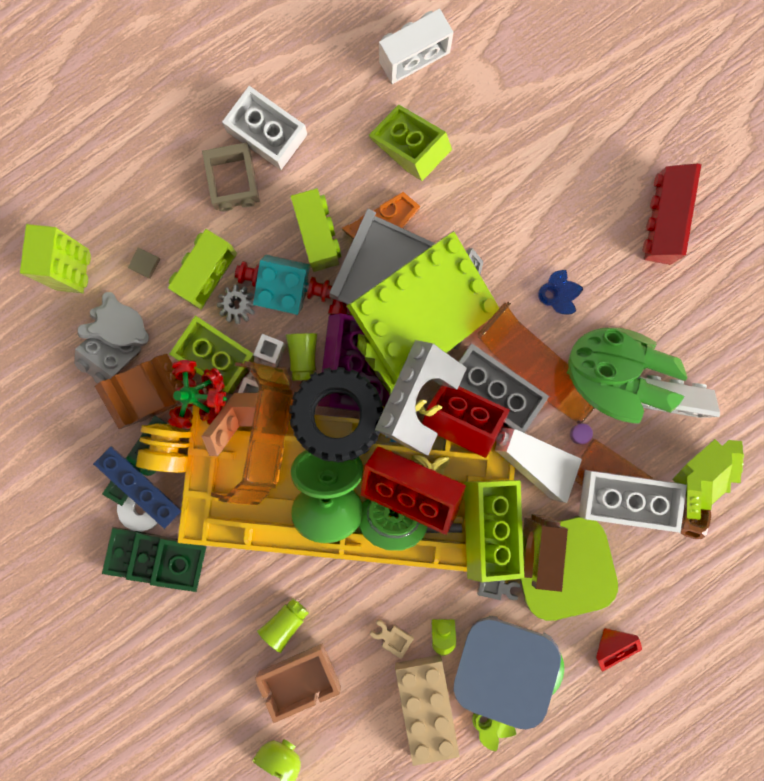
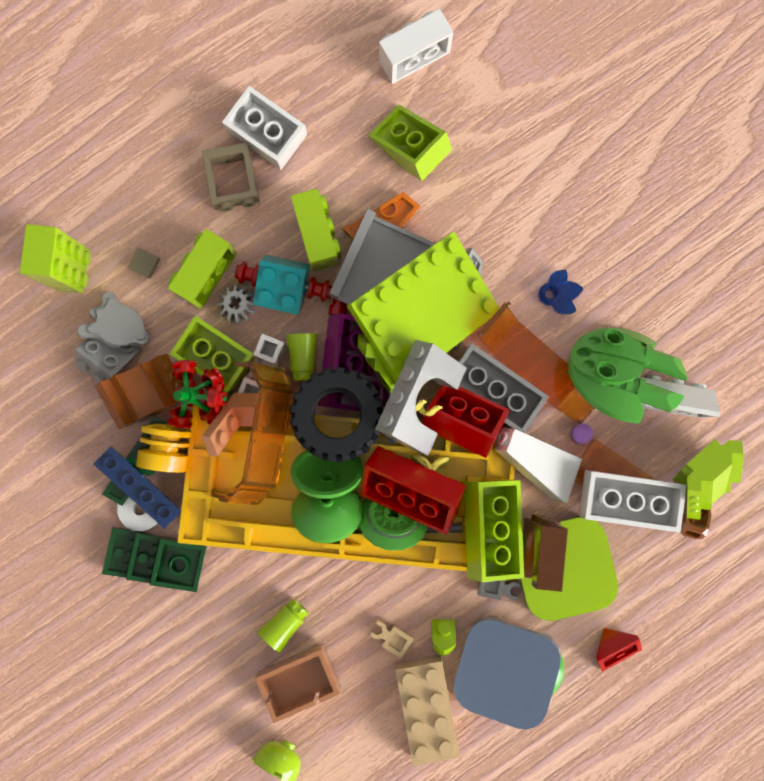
lime plate [472,713,516,751] -> none
red slope [642,163,702,265] -> none

